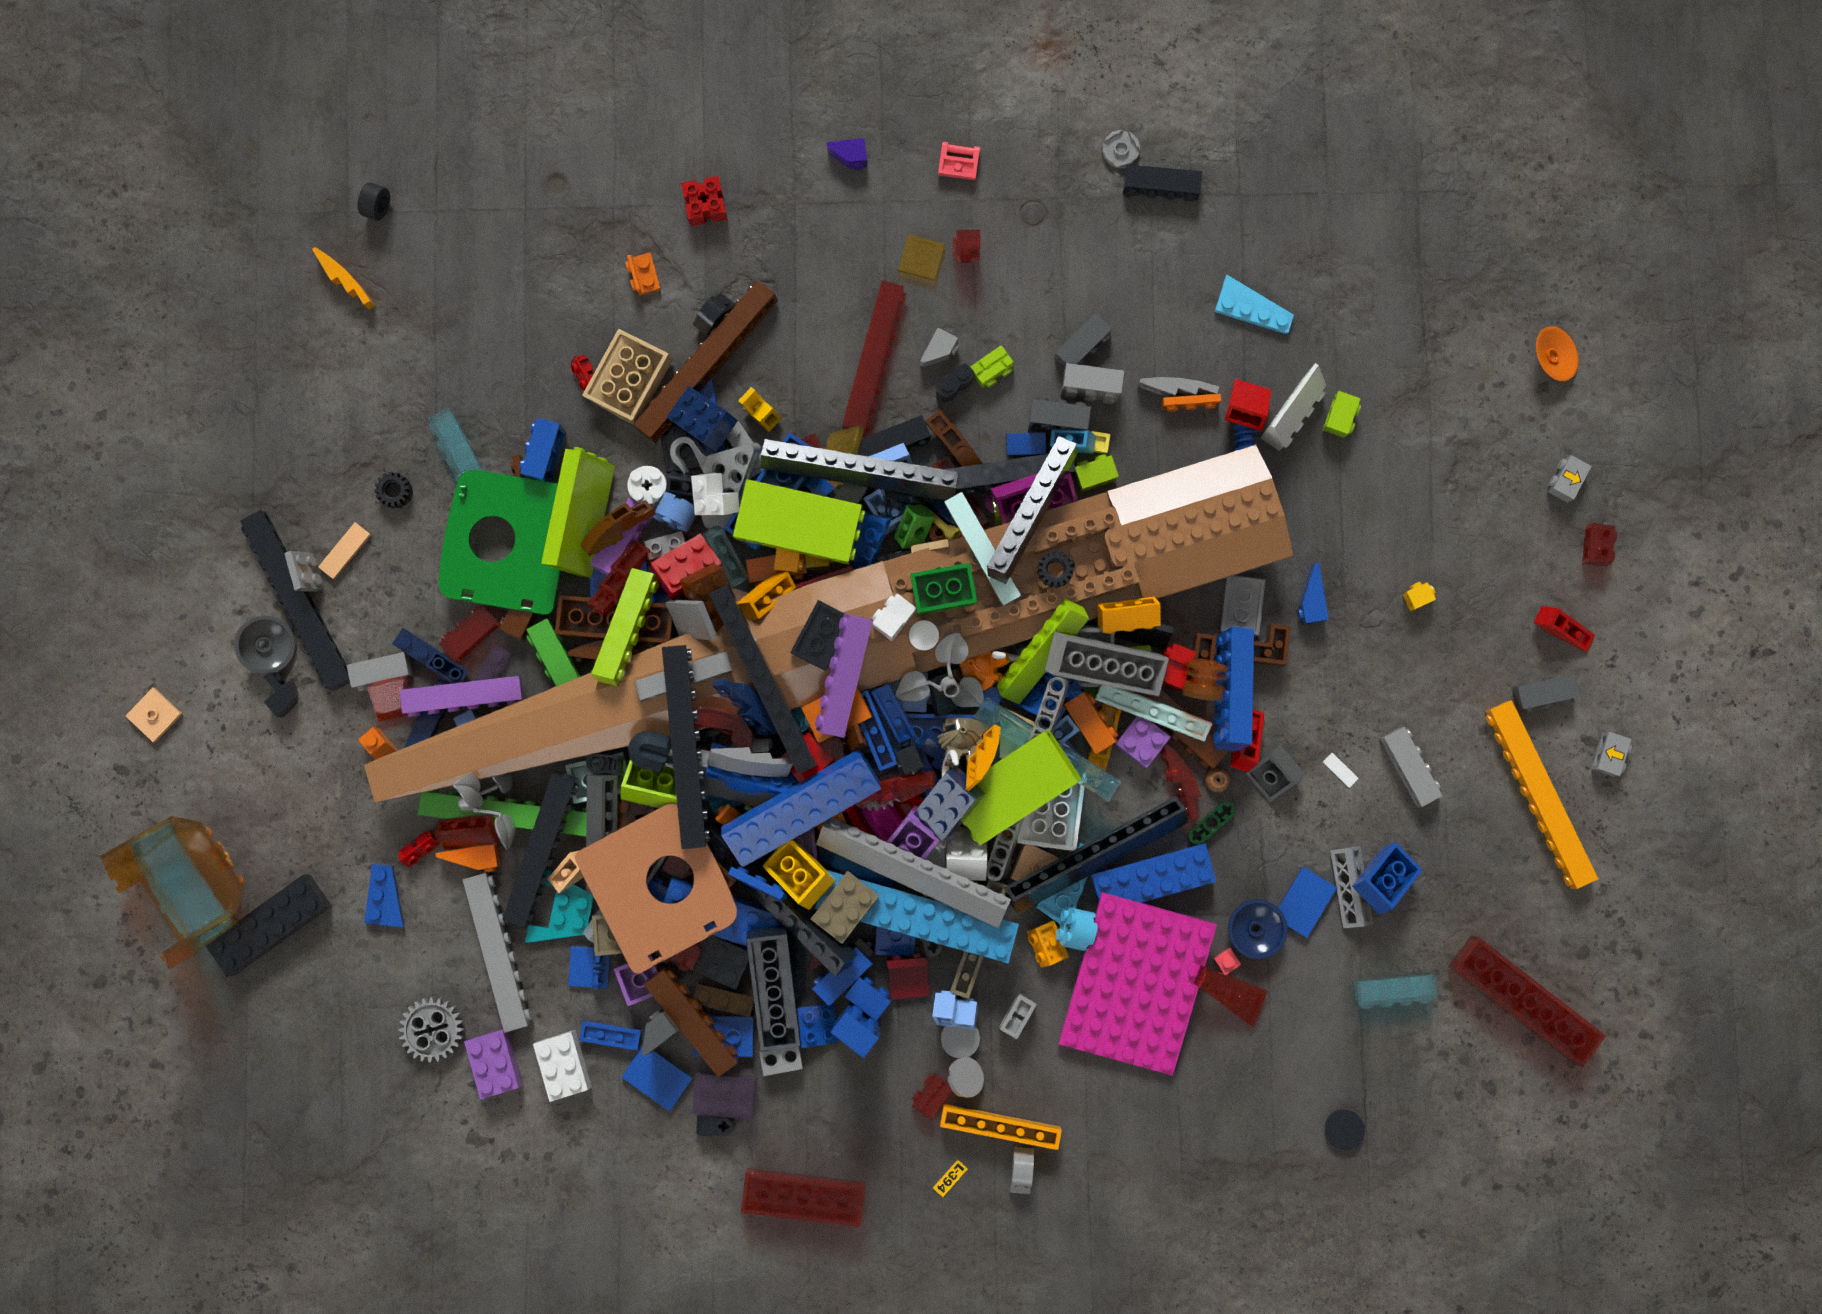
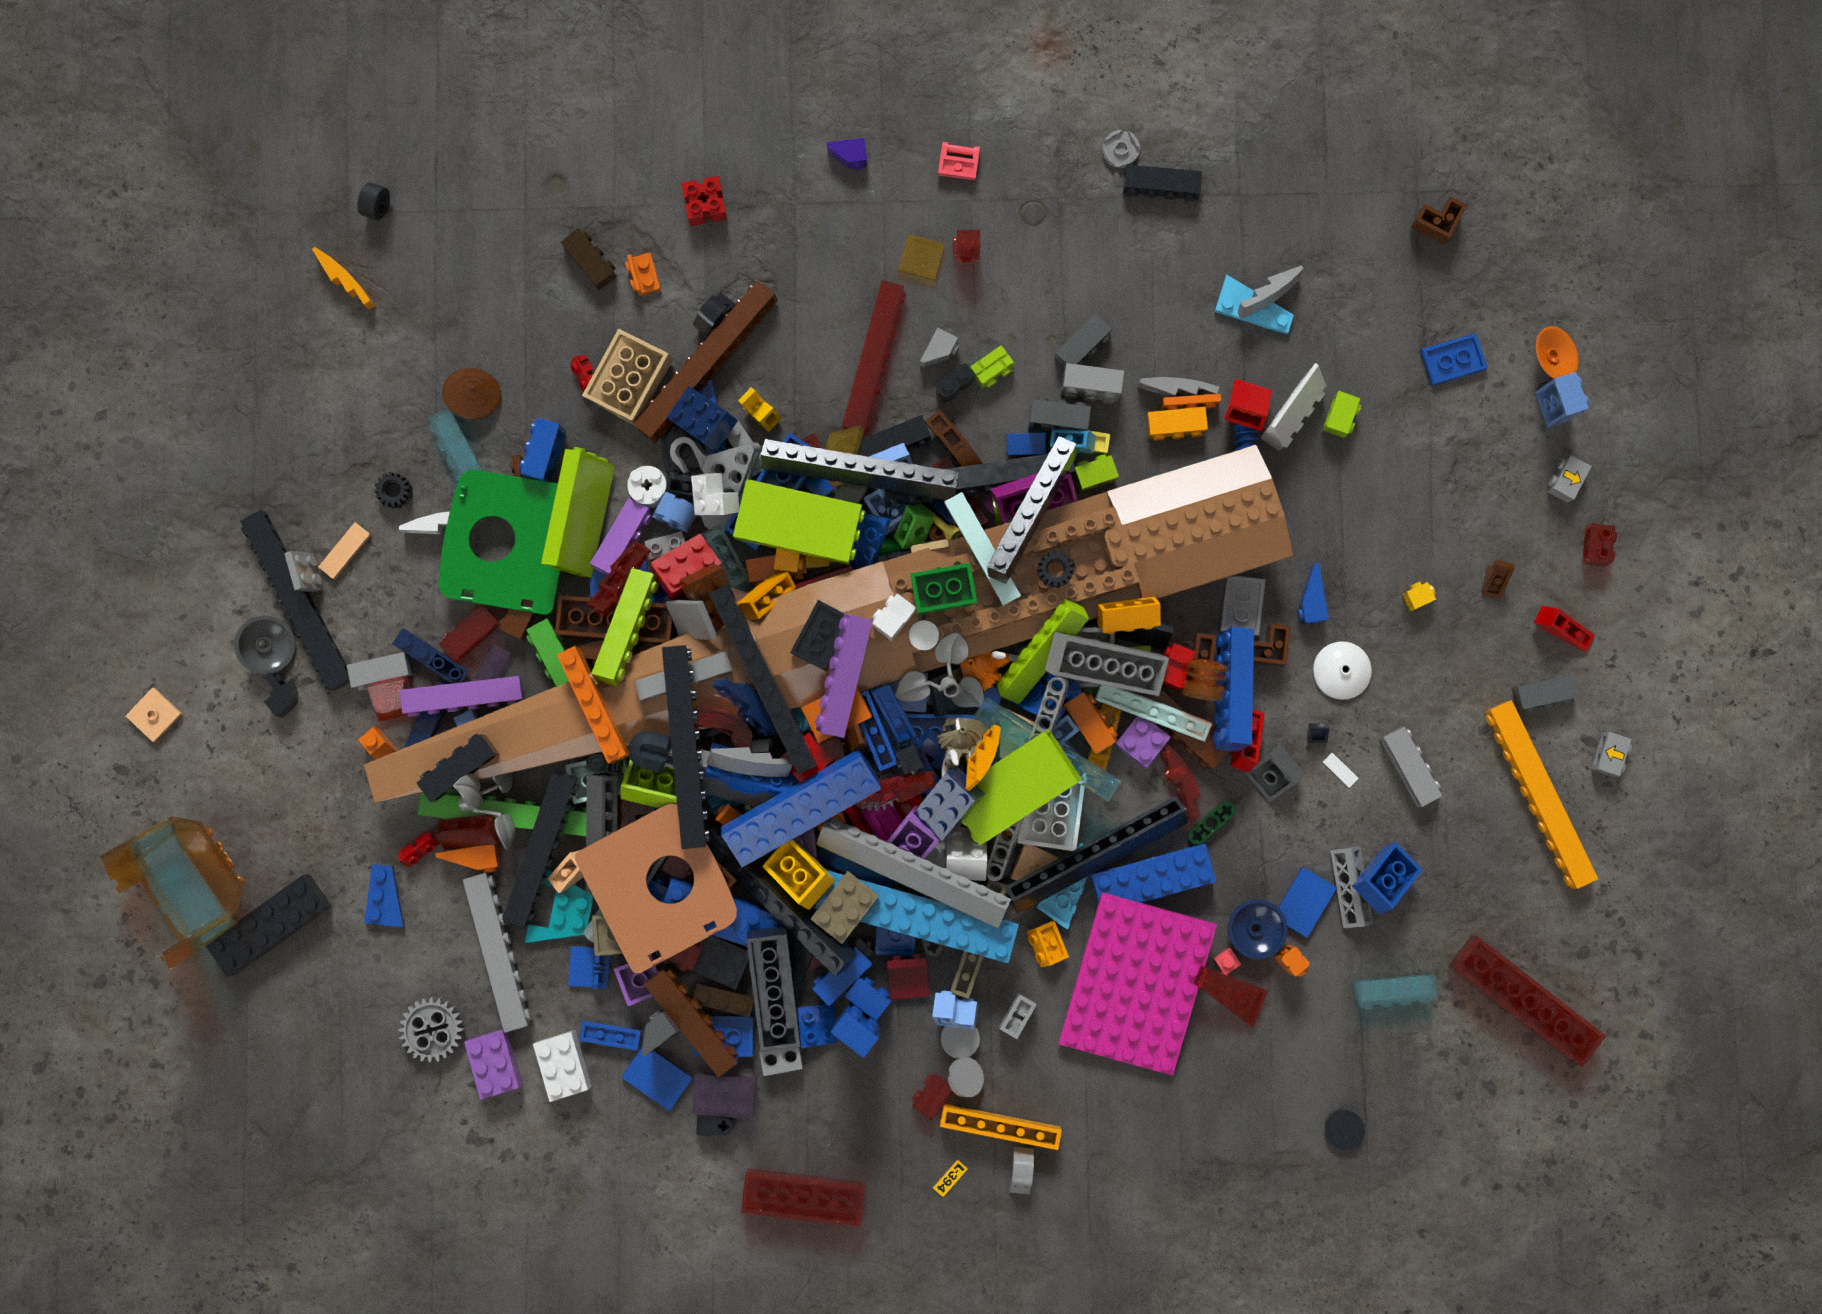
reddish brown slope [581,500,656,556] -> none
blue plate [728,867,787,903] -> none
medium azure brick [1055,907,1097,951] -> none
medium nougat plate [1205,768,1230,792] -> none
none -> white slope [399,511,482,534]
none -> black brick [416,734,499,802]
none -> reddish brown hat [442,368,501,419]
none -> orange brick [557,646,629,764]
none -> dark brown brick [561,228,617,290]
none -> green cone [879,538,903,555]
none -> light orange brick [1146,407,1208,441]
none -> light grey slope [1238,265,1303,319]
none -> orange brick [1274,945,1310,977]
none -> black plate [1307,723,1330,743]
none -> white dish [1313,642,1372,700]
none -> reddish brown brick [1410,196,1467,245]
none -> blue tile [1420,333,1488,386]
none -> reddish brown slope [1482,560,1515,598]
none -> medium blue brick [1535,372,1589,428]

